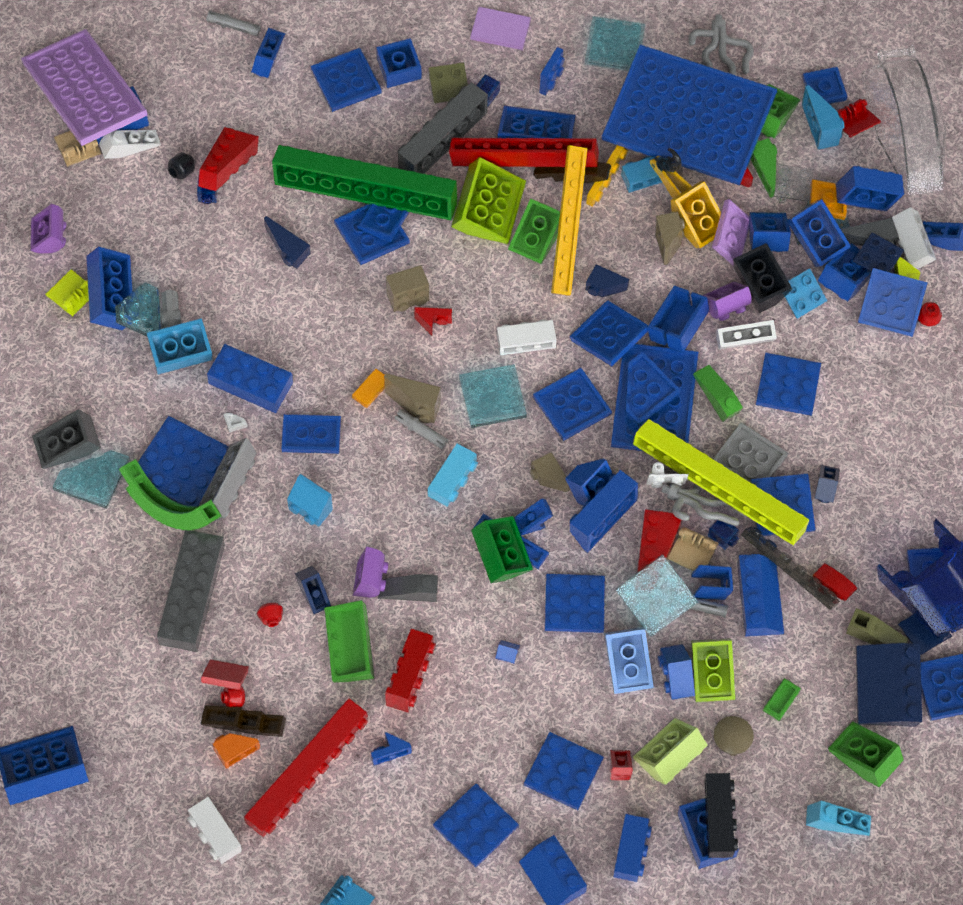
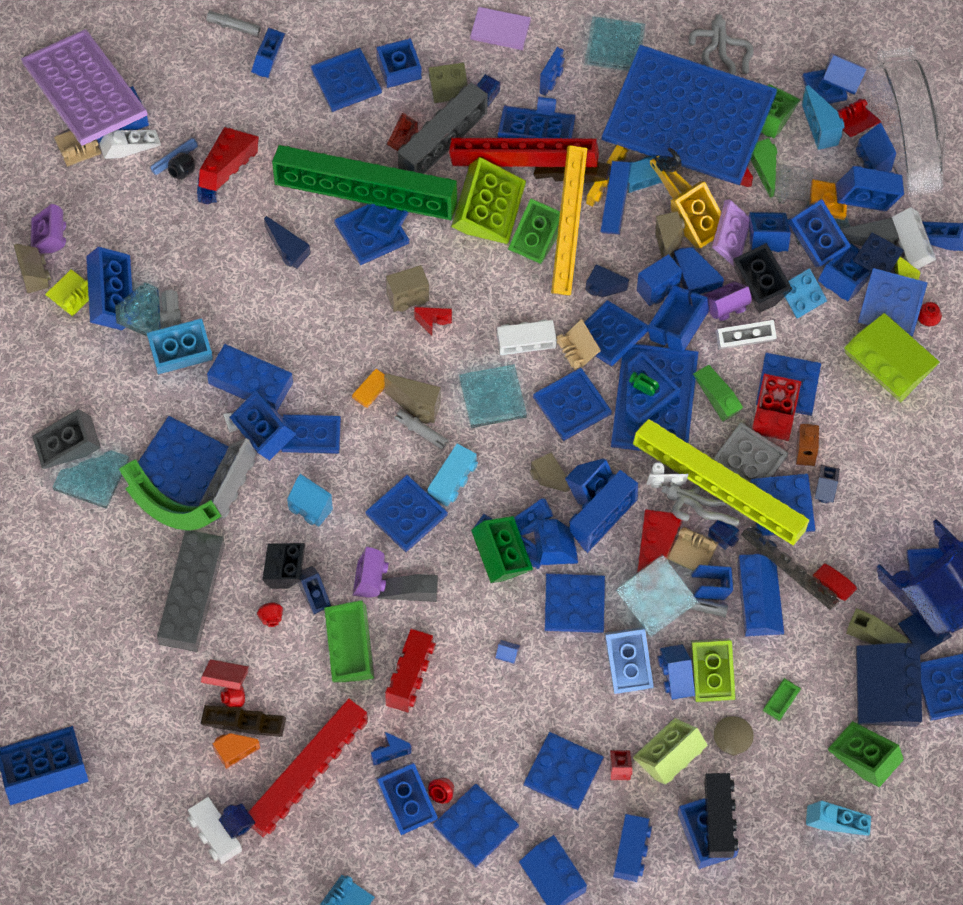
none -> dark tan slope [14,244,51,293]
none -> medium blue axle [150,138,198,175]
none -> clear blue brick [218,803,256,839]
none -> blue slope [229,391,296,461]
none -> black slope [262,543,306,589]
none -> blue plate [365,475,448,552]
none -> blue slope [375,762,438,835]
none -> clear red slope [387,113,418,151]
none -> red cone [428,777,454,804]
none -> blue slope [534,519,578,565]
none -> blue slope [536,97,556,115]
none -> tan hinge [556,319,601,370]
none -> blue tile [601,161,631,235]
none -> green arm [629,372,659,396]
none -> blue brick [636,254,682,306]
none -> blue slope [673,247,724,297]
none -> red slope [752,374,801,441]
none -> dark orange torso [796,424,819,466]
none -> slope [822,53,867,95]
none -> lime slope [844,313,940,403]
none -> blue slope [856,123,896,172]

